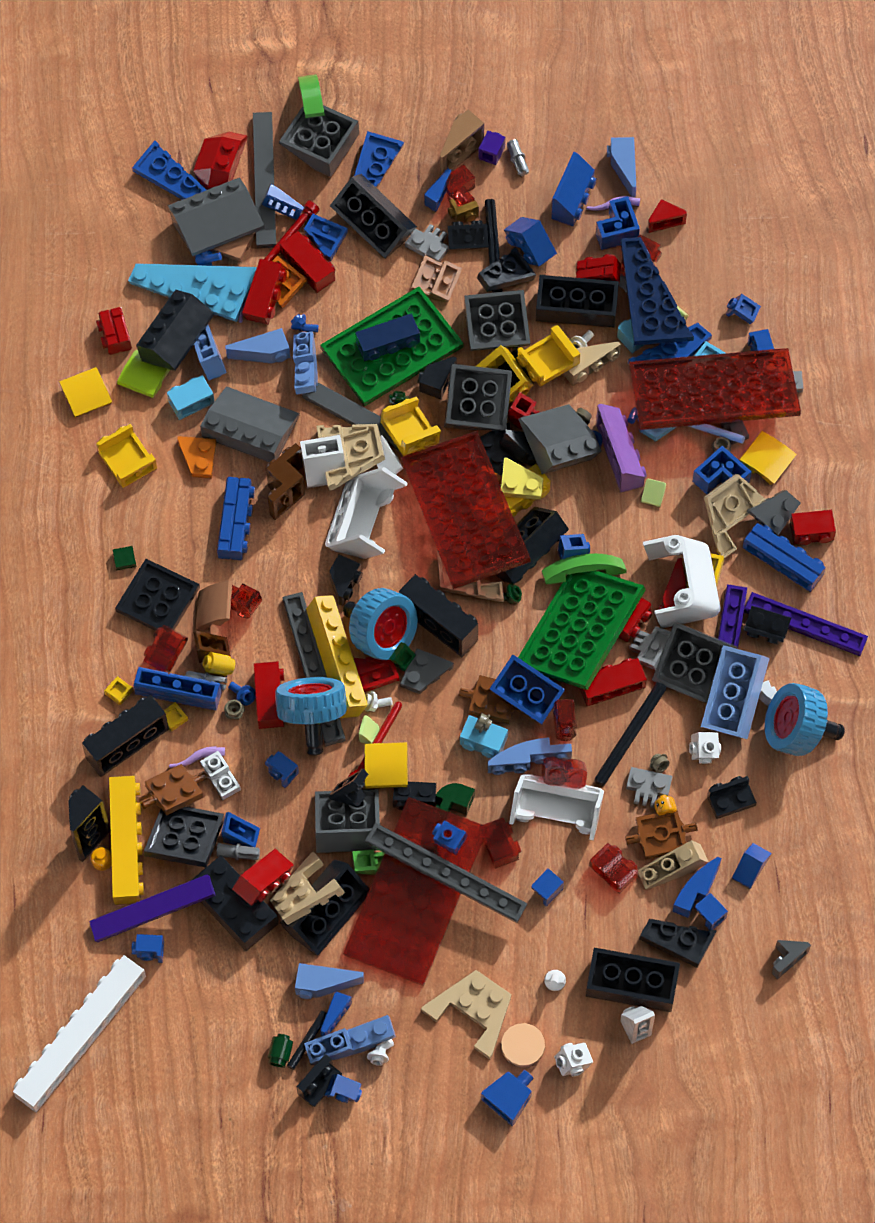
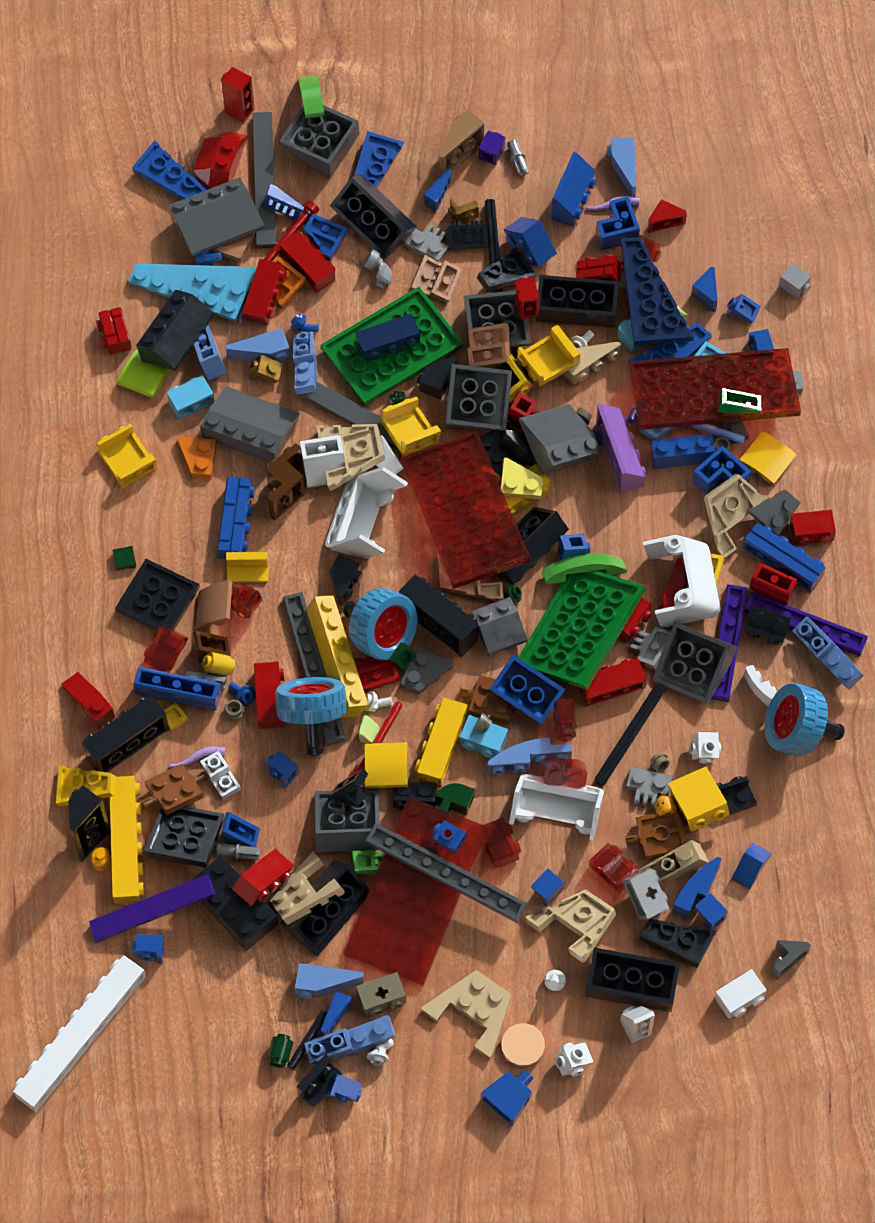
yellow slope [59,367,112,418] -> none
yellow tile [104,676,134,706] -> none
clear red brick [447,164,475,206] -> none
yellowish green slope [641,478,666,507] -> none
light blue slope [701,645,770,739] -> none
none -> yellow wing [56,765,116,807]
none -> red slope [61,672,115,730]
none -> red brick [221,67,255,123]
none -> yellow panel [226,552,269,583]
none -> pearl gold bracket [249,355,282,383]
none -> dark tan brick [356,972,406,1017]
none -> light grey arm [363,249,392,288]
none -> yellow brick [415,697,467,787]
none -> nougat slope [467,323,510,367]
none -> flat silver slope [472,597,528,656]
none -> red brick [515,277,539,319]
none -> tan wing [525,889,616,963]
none -> light grey brick [623,869,669,920]
none -> blue brick [650,434,715,469]
none -> yellow panel [668,767,730,832]
none -> blue slope [691,267,718,311]
none -> white brick [714,969,767,1019]
none -> green slope [718,388,761,414]
none -> red brick [749,563,797,605]
none -> light grey brick [779,263,811,299]
none -> medium blue slope [792,616,864,690]

